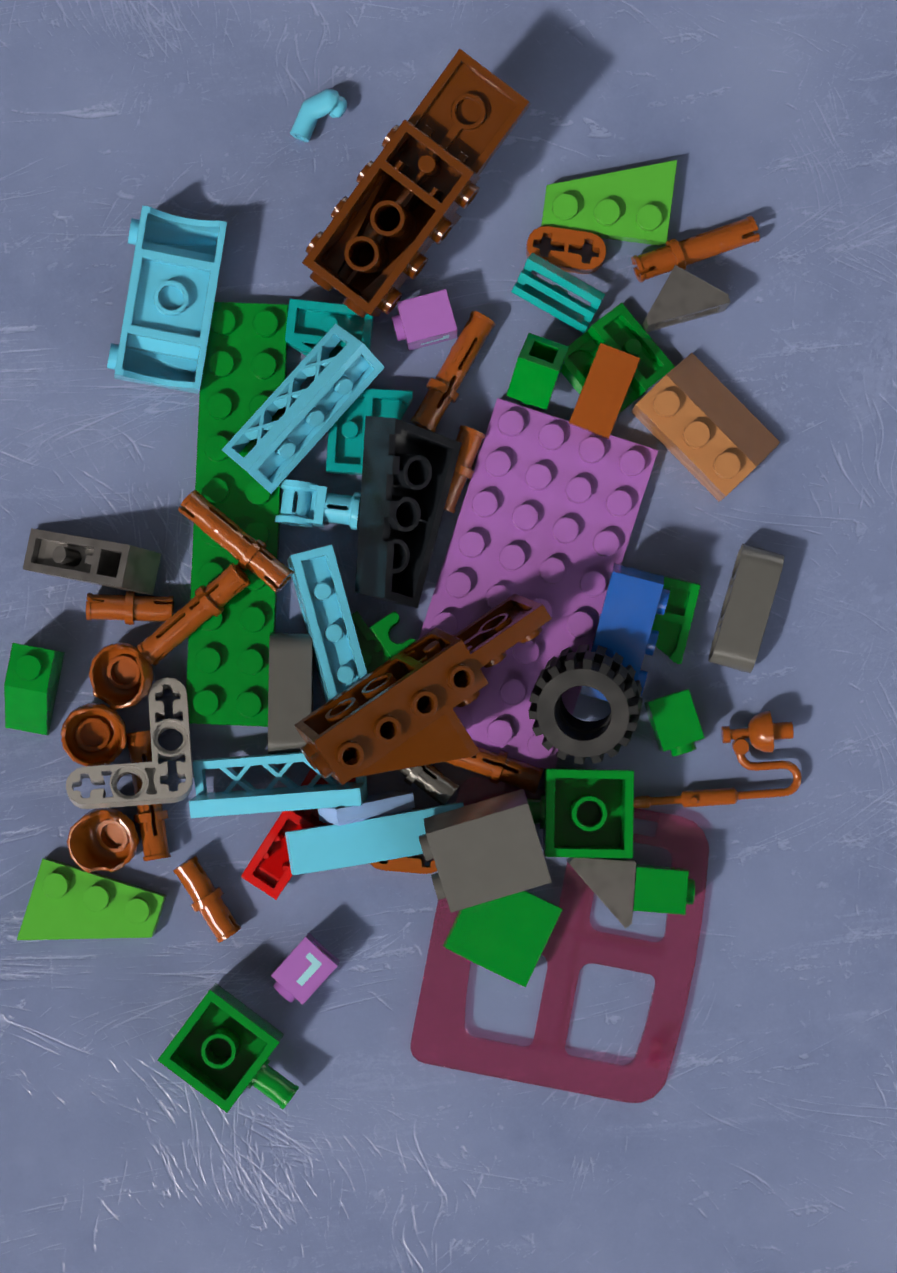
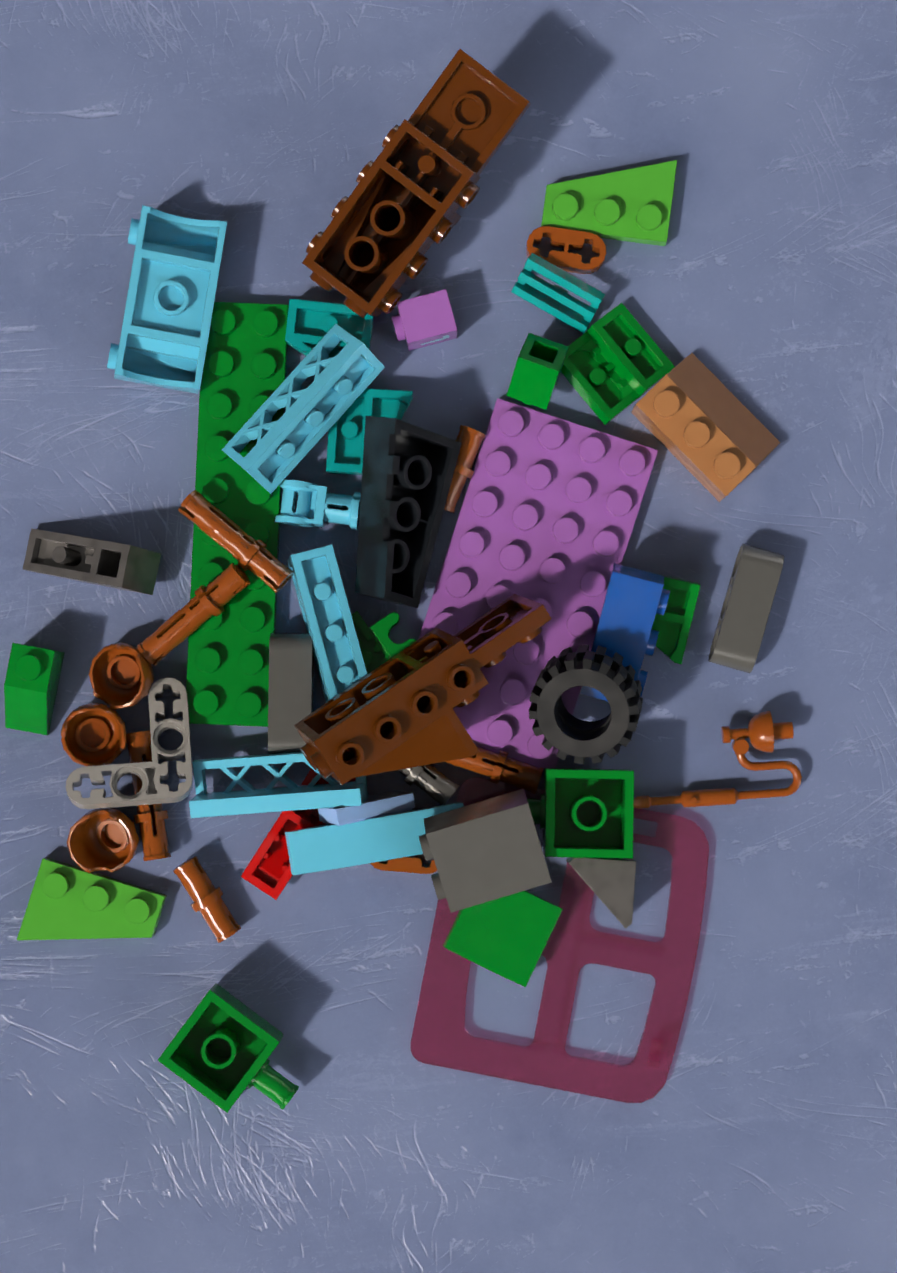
dark orange pin [86,591,174,625] -> none
medium lavender brick [271,933,340,1005] -> none
medium azure arm [290,89,347,142] -> none
dark orange pin [410,311,496,433] -> none
dark orange tile [569,343,640,439] -> none
dark orange pin [631,215,760,283] -> none
green brick [633,864,695,915] -> none
flat silver slope [642,265,730,333] -> none
green brick [644,689,705,757] -> none

